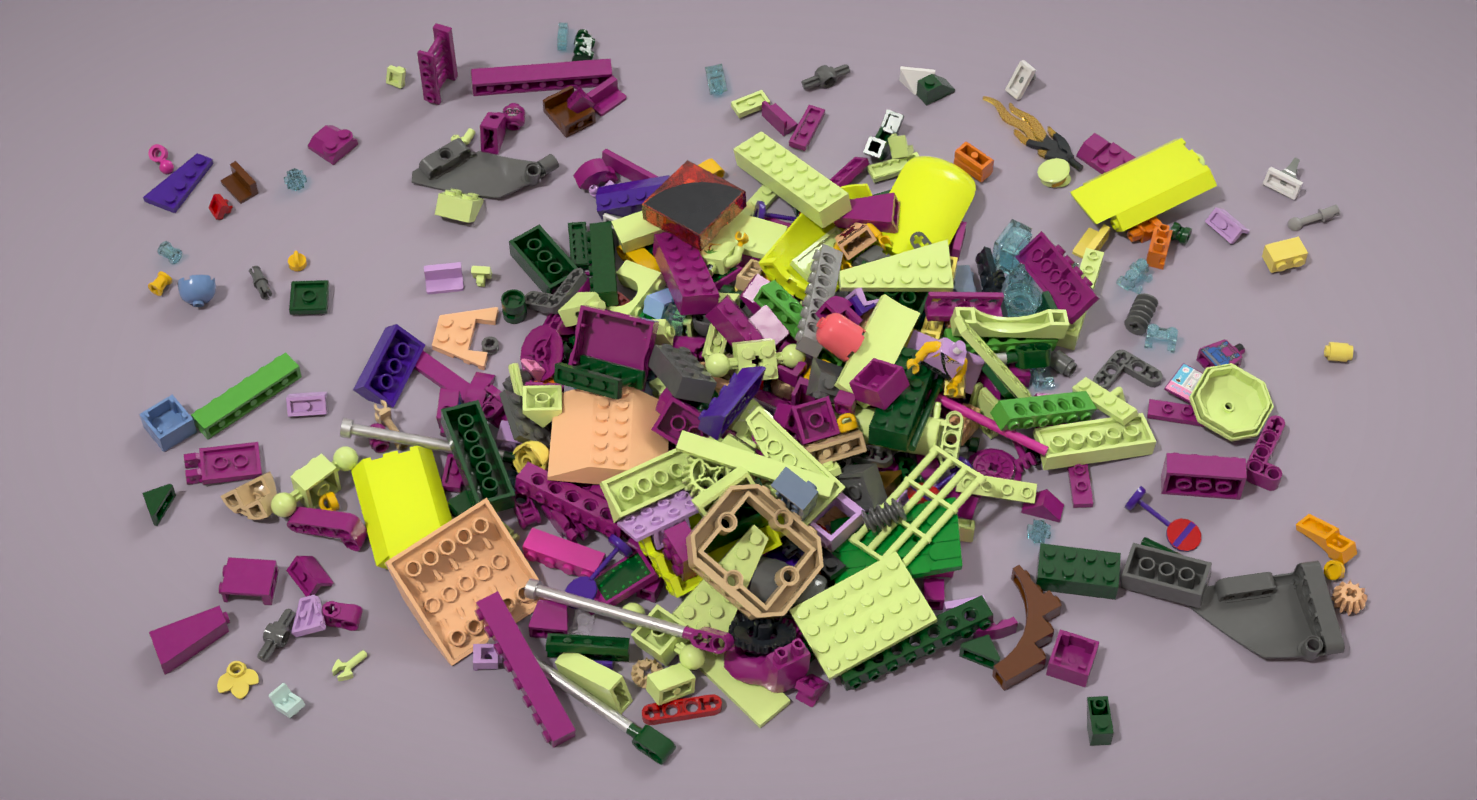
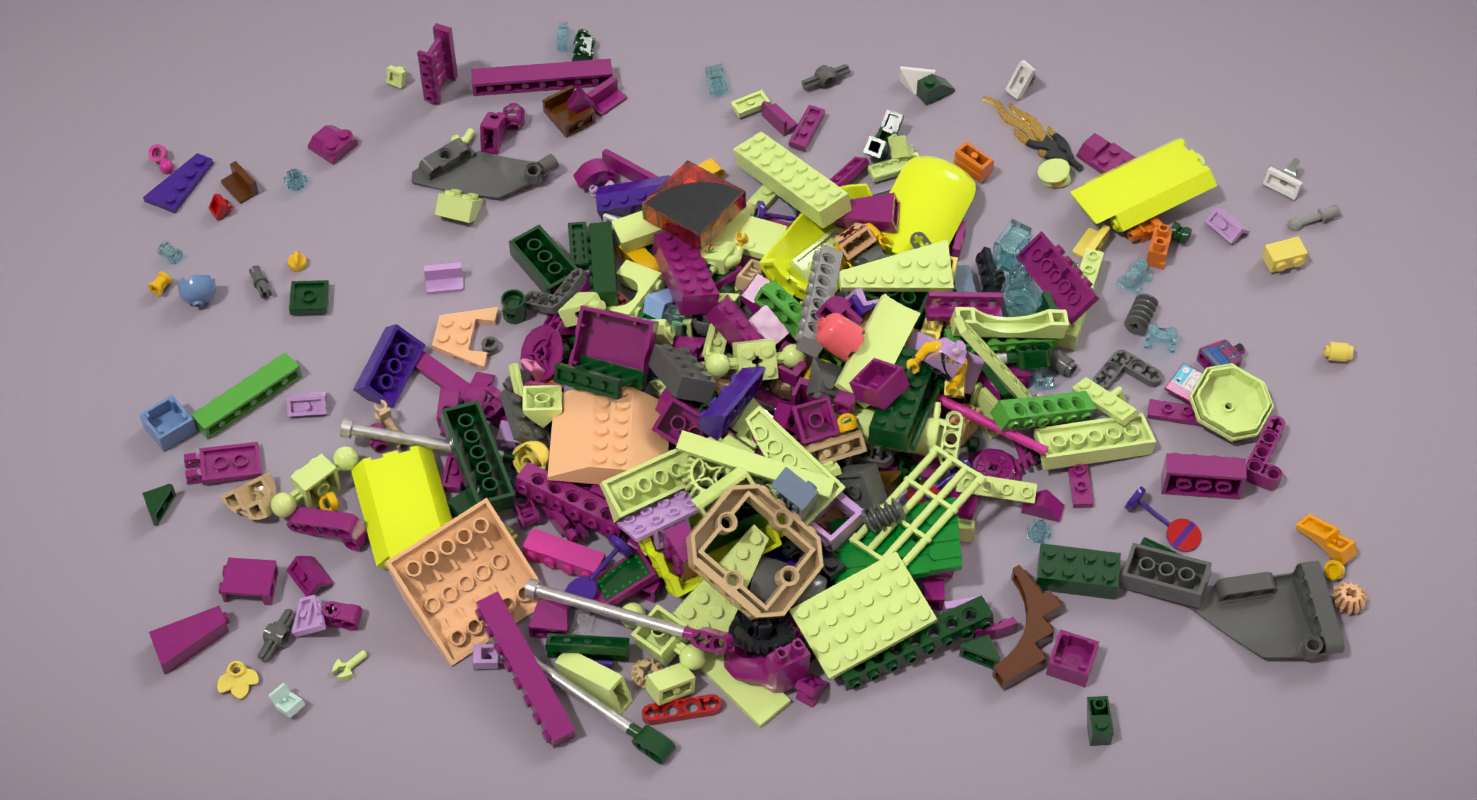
yellowish green tile [471,266,492,287] -> none

